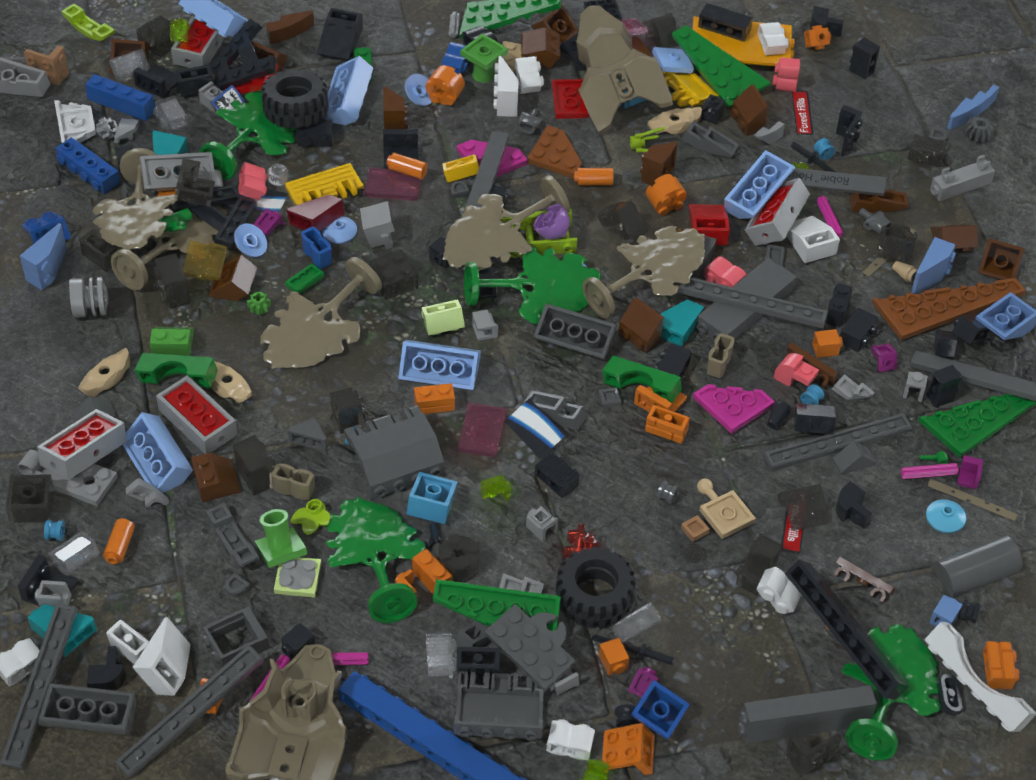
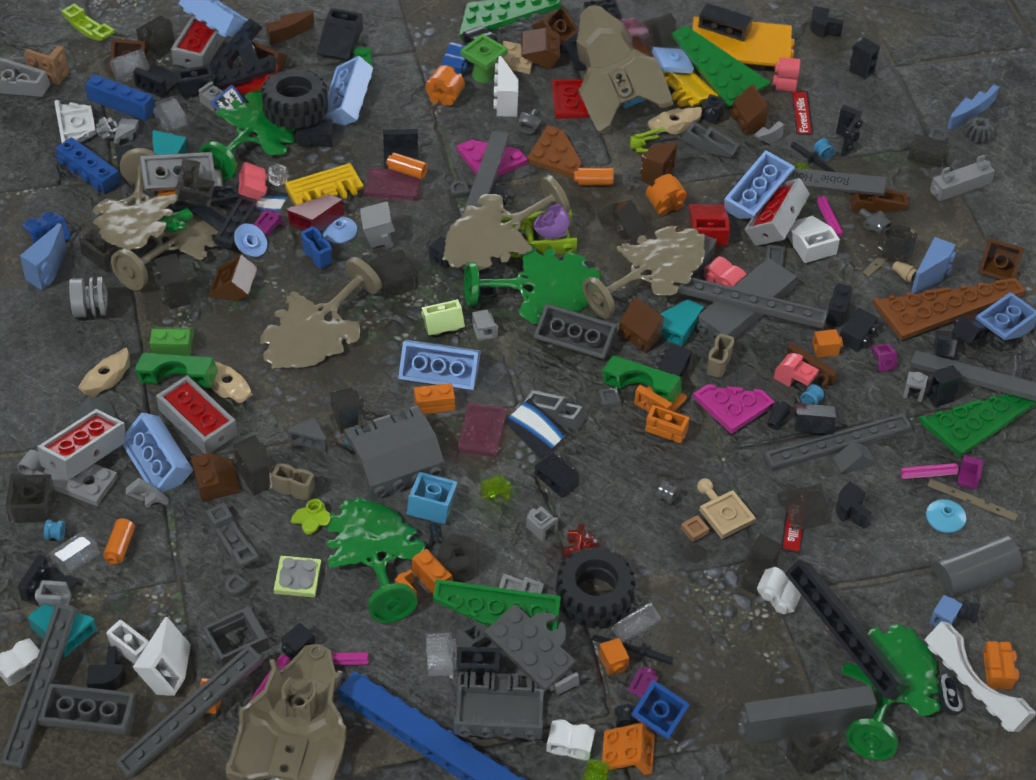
clear neon green bracket [170,18,190,41] -> none
clear yellow slope [181,240,227,280] -> none
bright green gear [247,292,271,315] -> none
bright green plant [255,509,307,568] -> none
green plate [285,263,325,295] -> none
reddish brown slope [383,87,408,129] -> none
light blue dish [405,74,432,106] -> none
yellow slope [442,154,479,182] -> none
light grey axle [449,11,460,39] -> none
white brick [515,57,544,94] -> none
white brick [758,22,789,55] -> none
orange brick [804,25,831,50] -> none
light grey slope [832,374,875,400] -> none
plate [835,557,896,603] -> none
green hand [920,451,948,464] -> none
reddish brown slope [931,224,978,251] -> none

